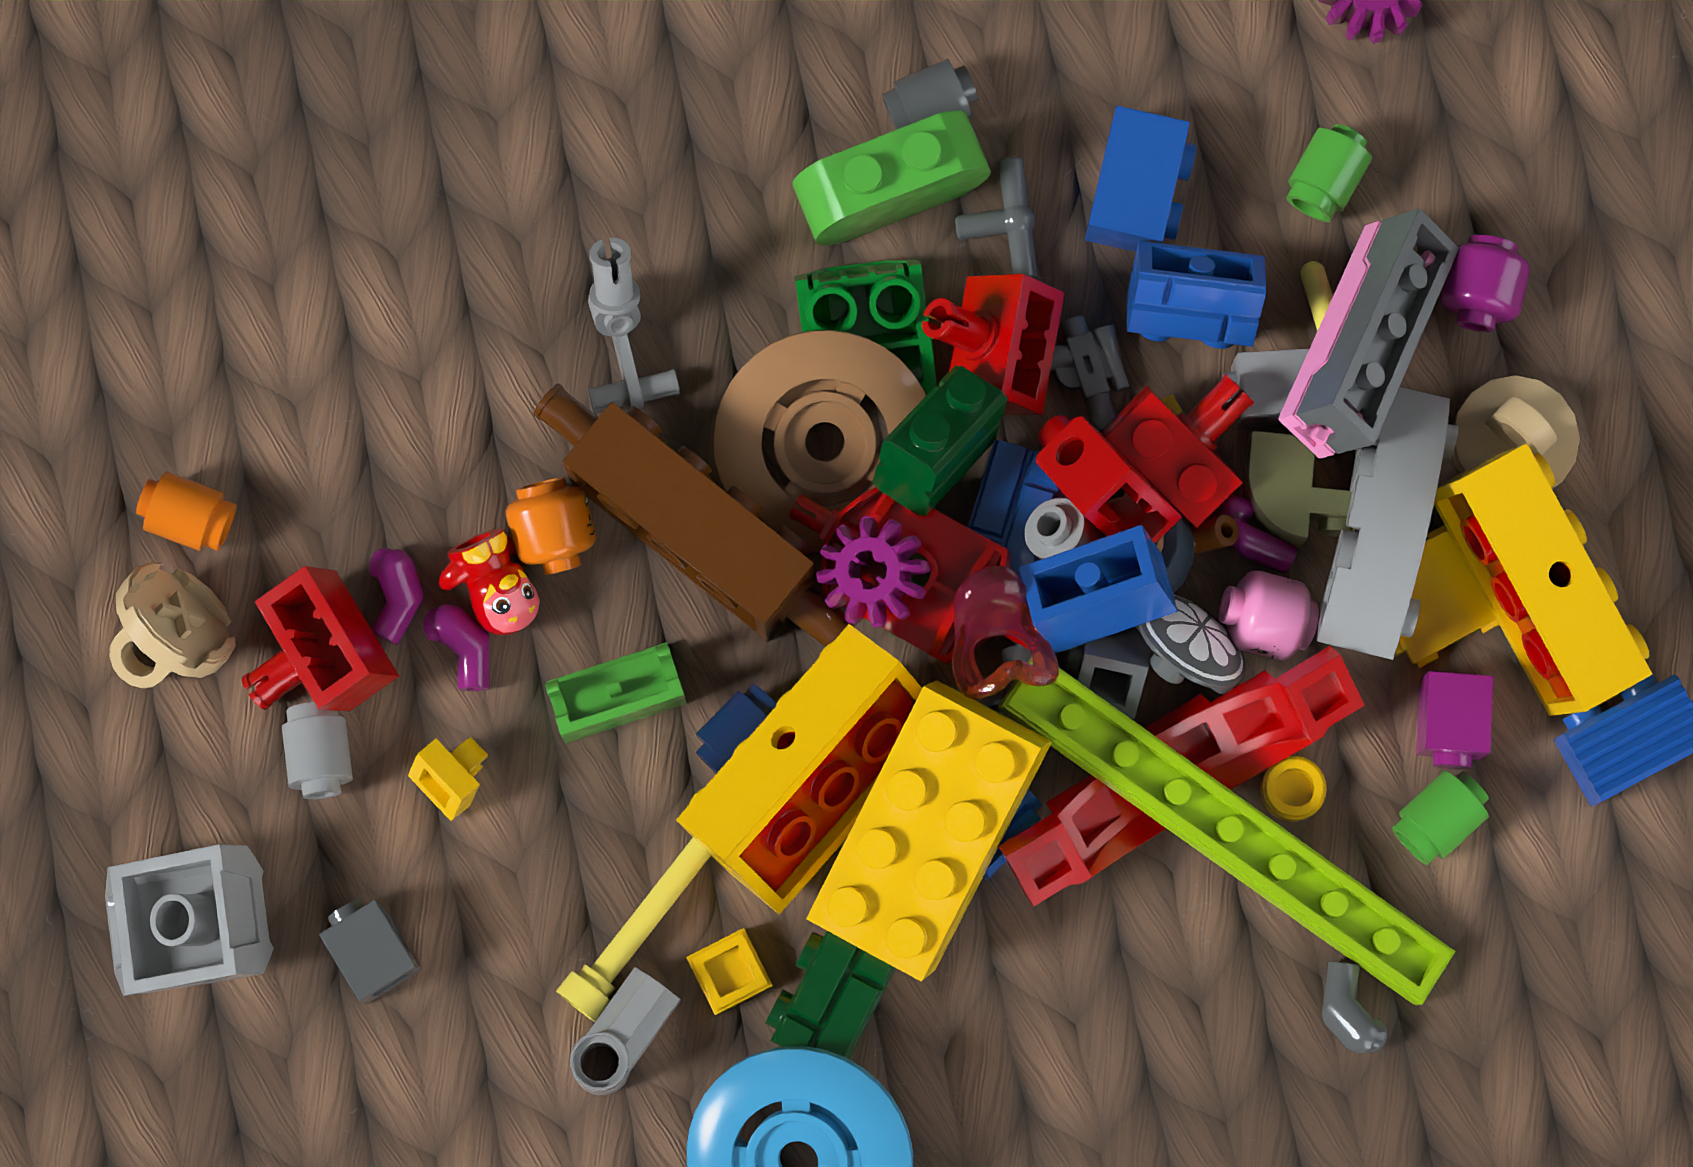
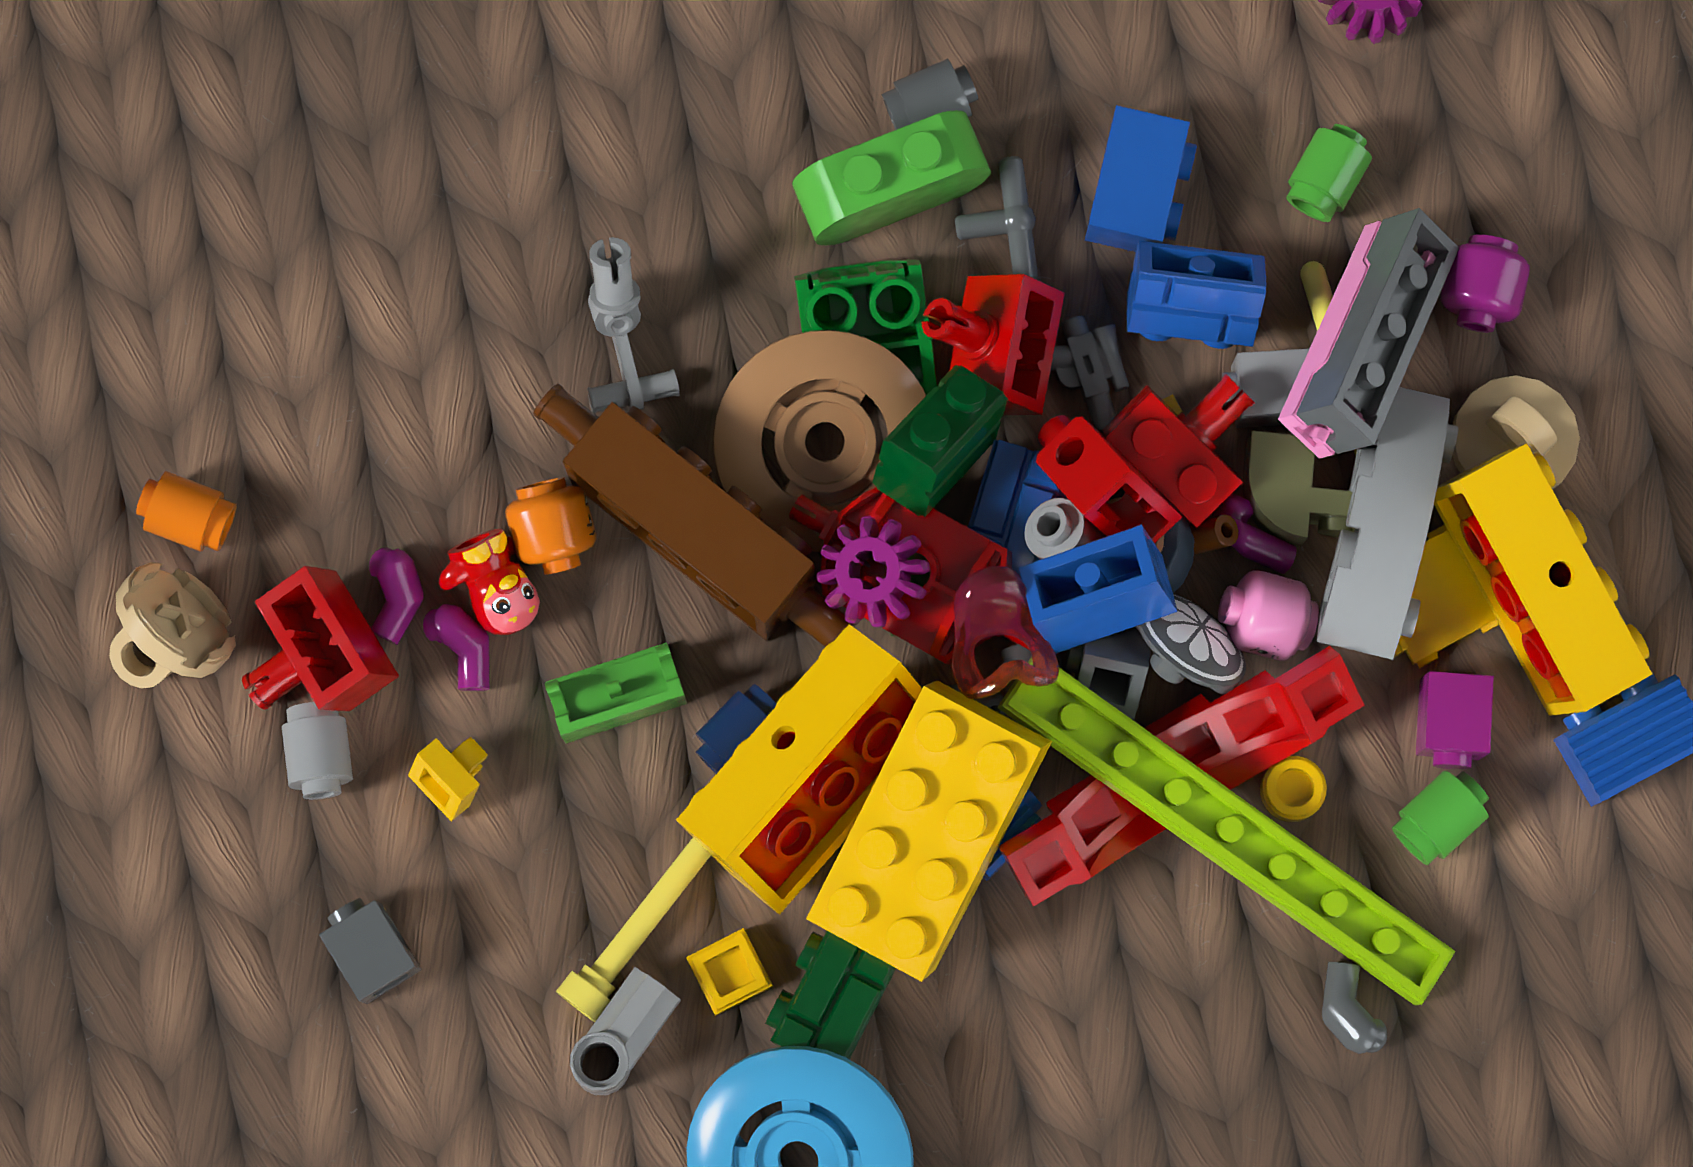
light grey slope [105,844,274,996] -> none

